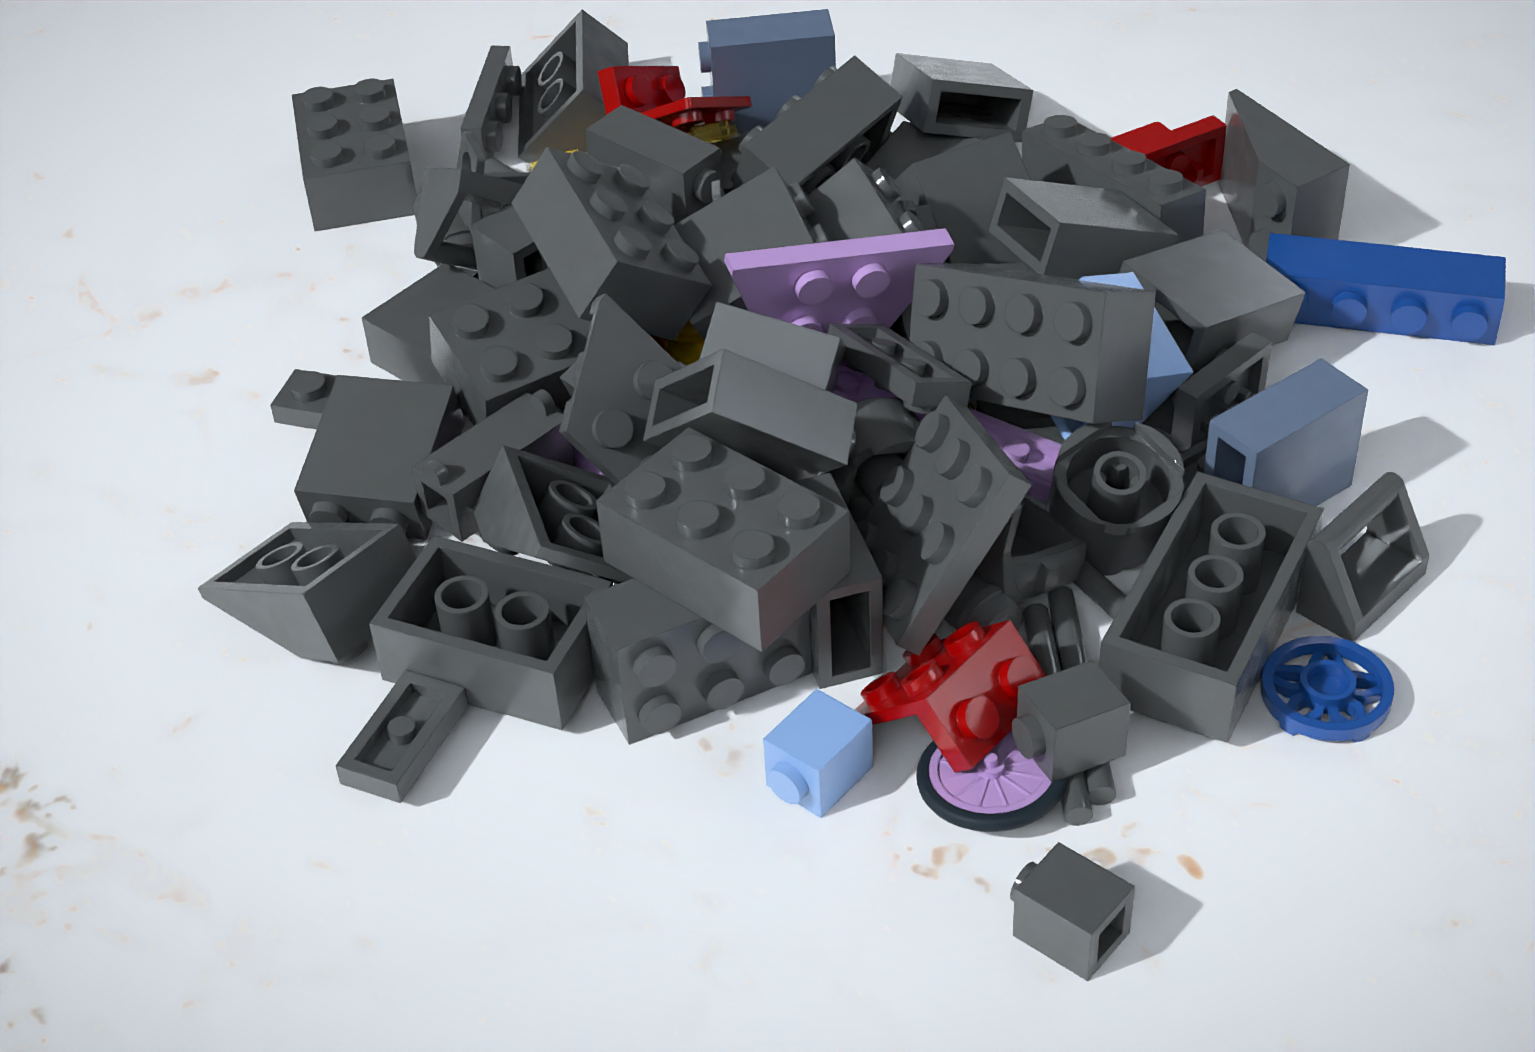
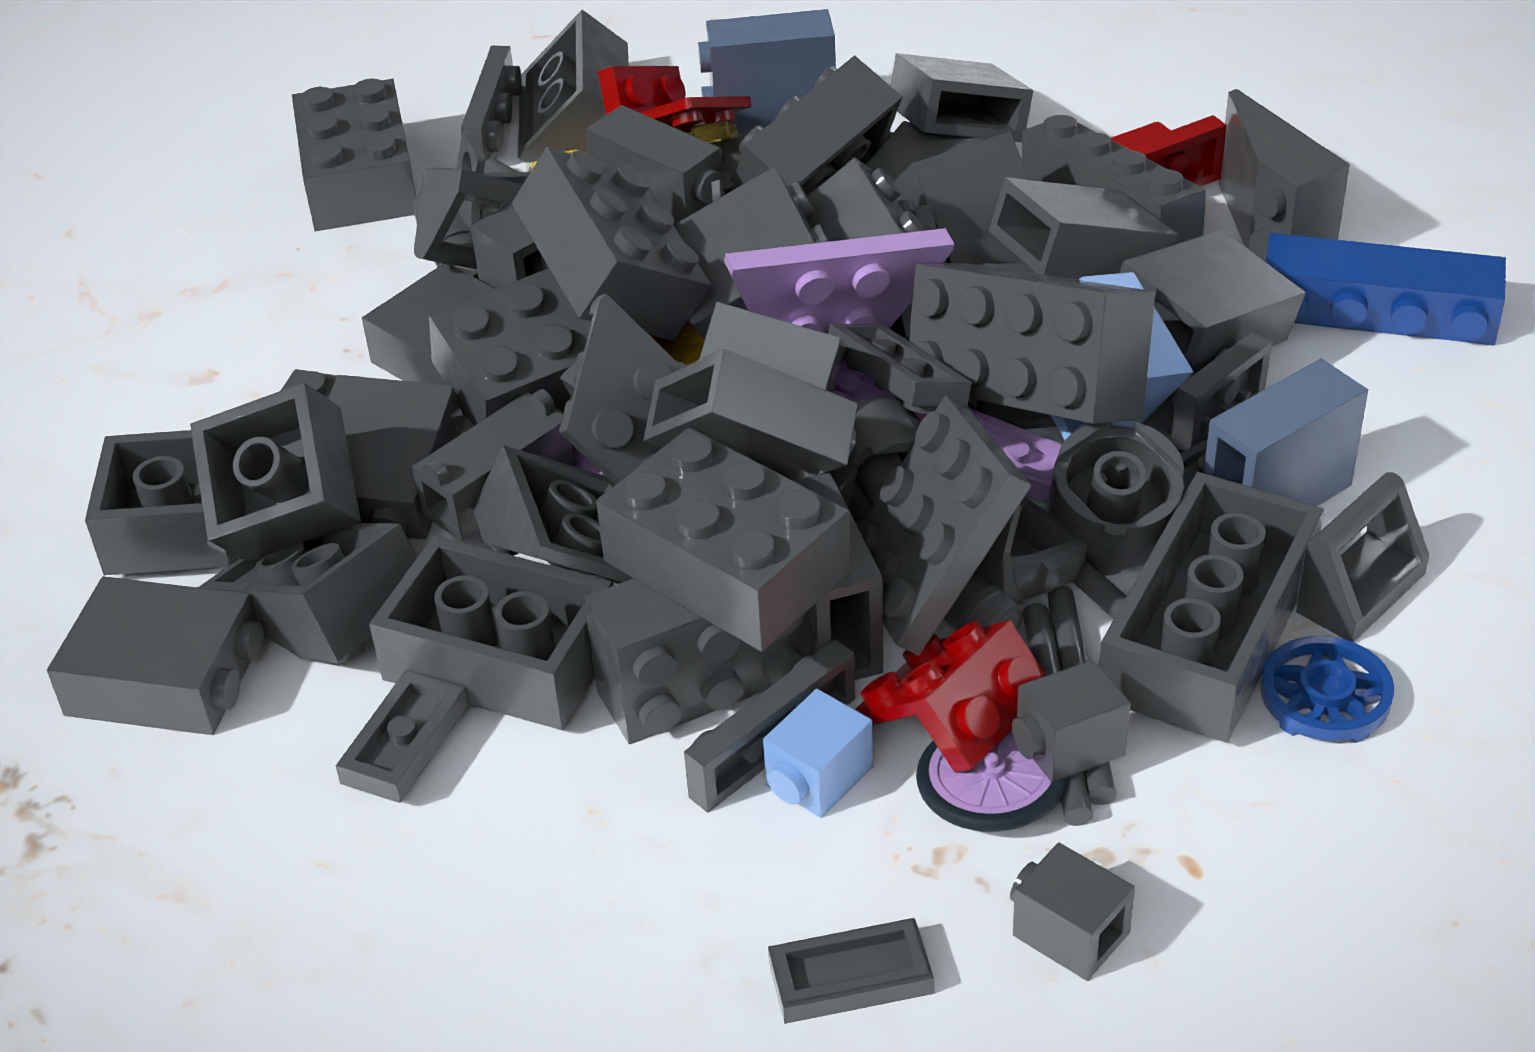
none -> dark grey brick [46,576,264,736]
none -> dark grey brick [85,430,232,576]
none -> dark grey brick [190,383,361,561]
none -> dark grey plate [684,639,856,813]
none -> dark grey tile [768,917,934,1024]

